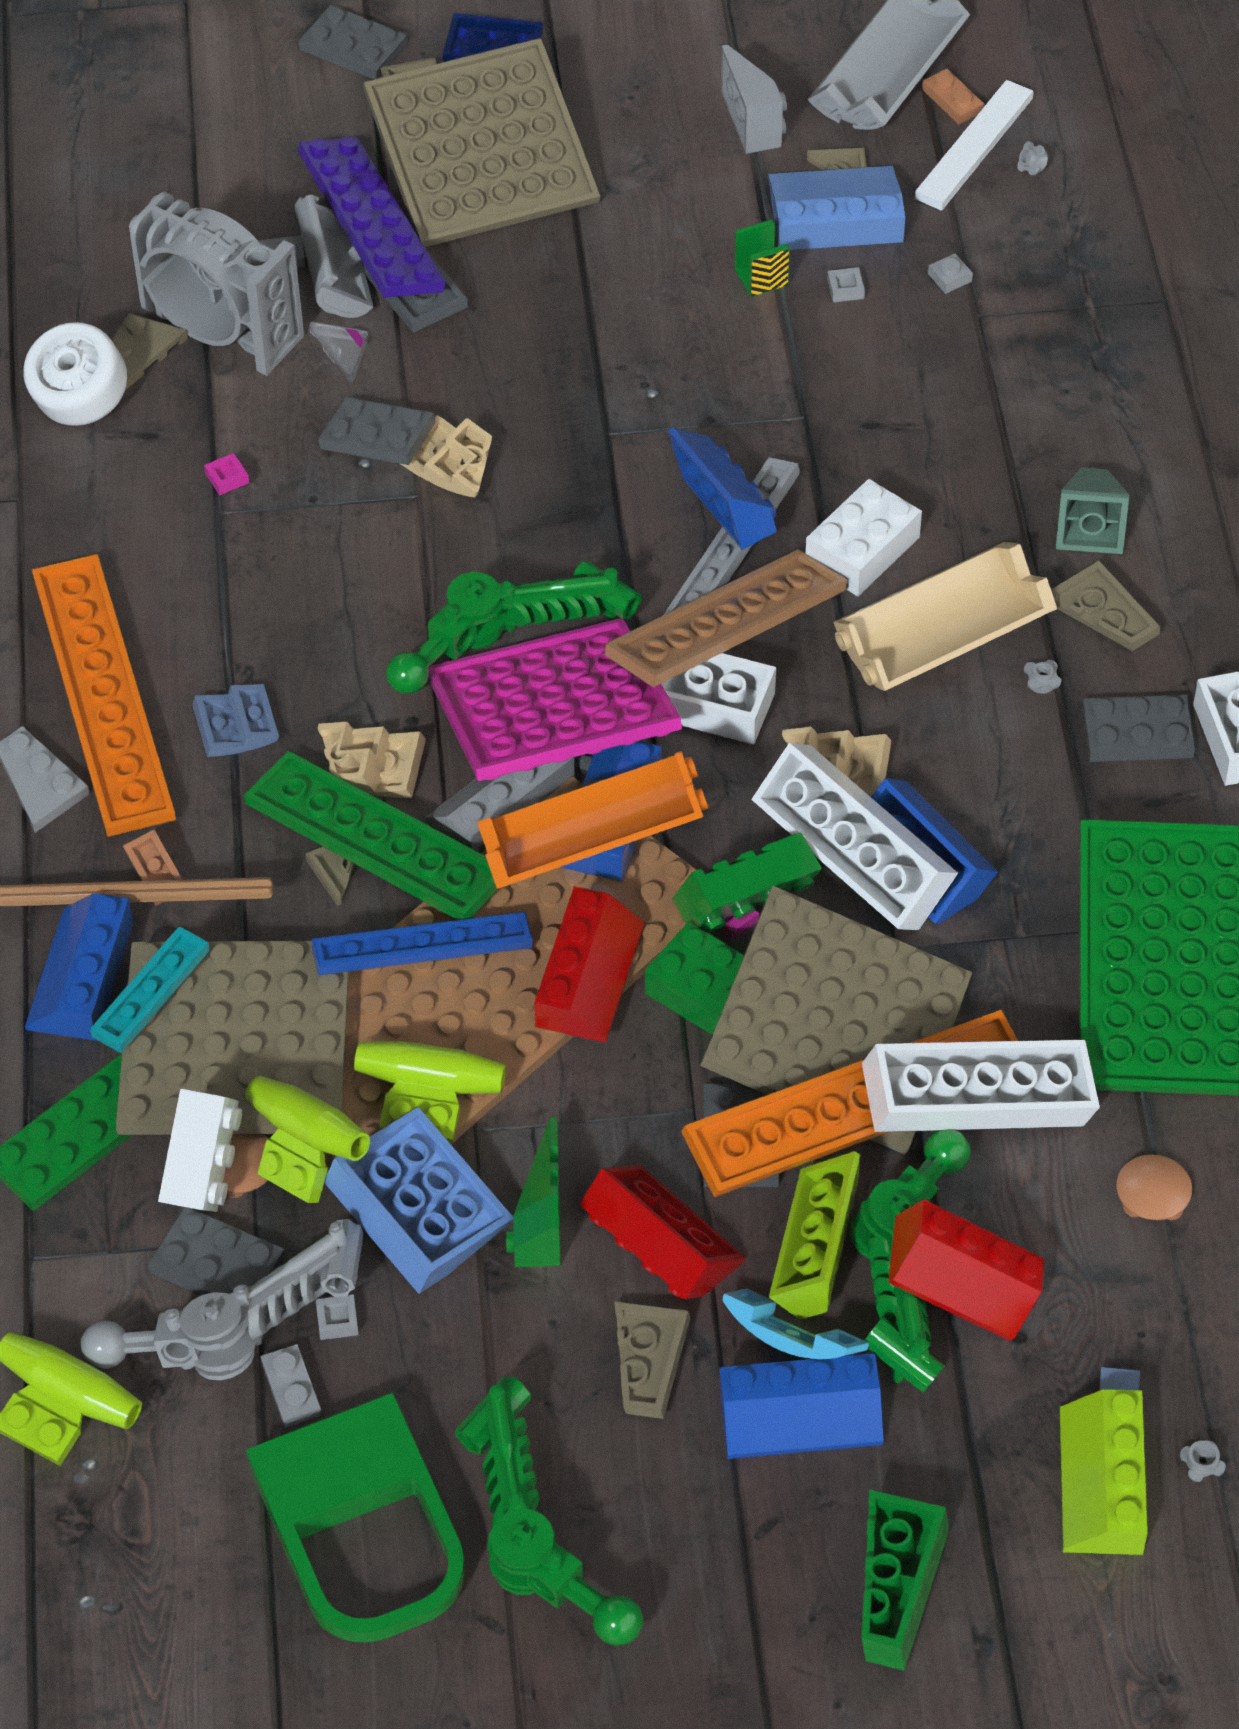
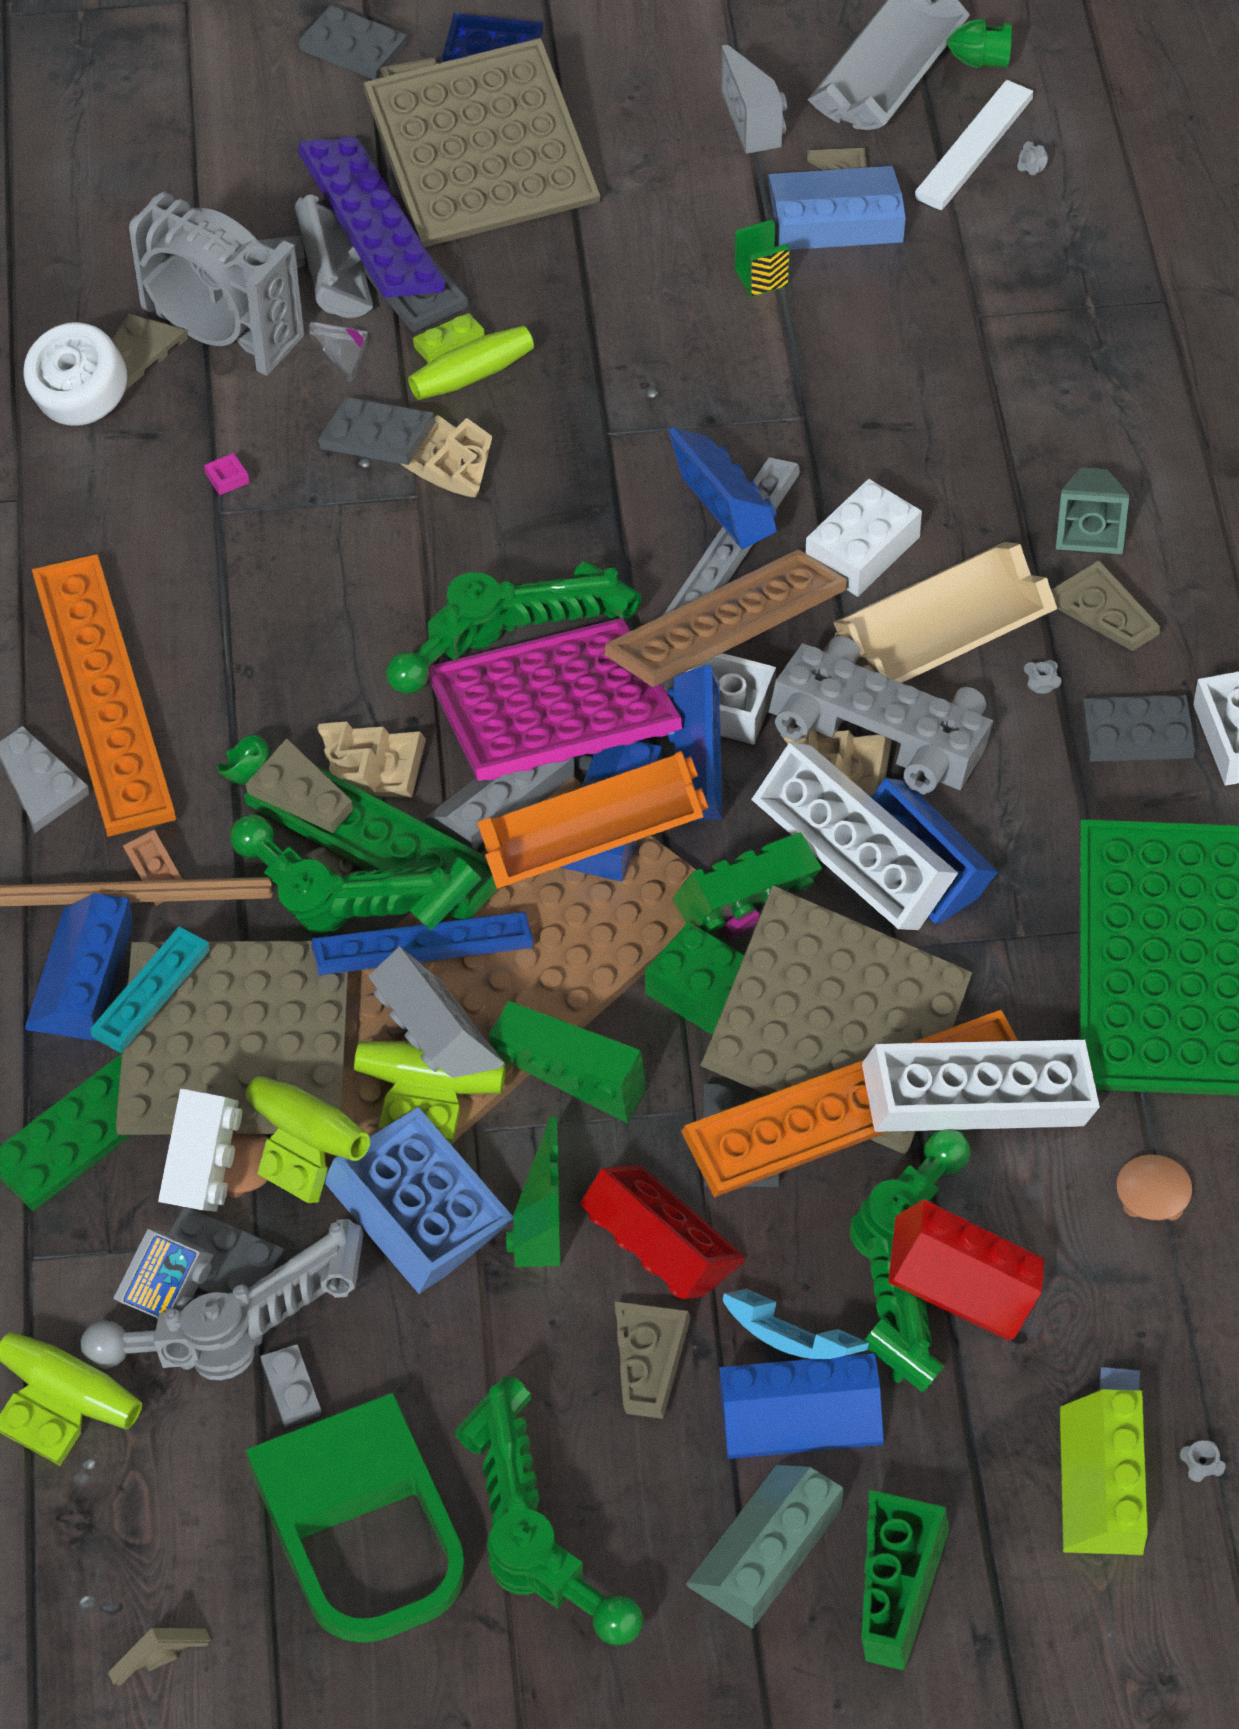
sand blue slope [192,684,279,757] -> none
light grey tile [316,1294,359,1340] -> none
red slope [534,886,644,1043] -> none
lime slope [769,1151,860,1320] -> none
light grey tile [827,267,865,303] -> none
nougat plate [922,69,984,125] -> none
light grey plate [928,254,973,294] -> none
none -> dark tan tile [108,1628,211,1686]
none -> slope [113,1229,213,1318]
none -> green hair [216,735,270,785]
none -> green piece [229,814,482,935]
none -> dark tan wing [245,738,353,833]
none -> light grey slope [368,946,504,1078]
none -> lime plate [408,313,534,400]
none -> green wedge [488,1001,647,1124]
none -> blue slope [668,665,722,821]
none -> sand green slope [687,1465,844,1629]
none -> light grey piece [769,636,993,795]
none -> green helmet [946,18,1012,68]

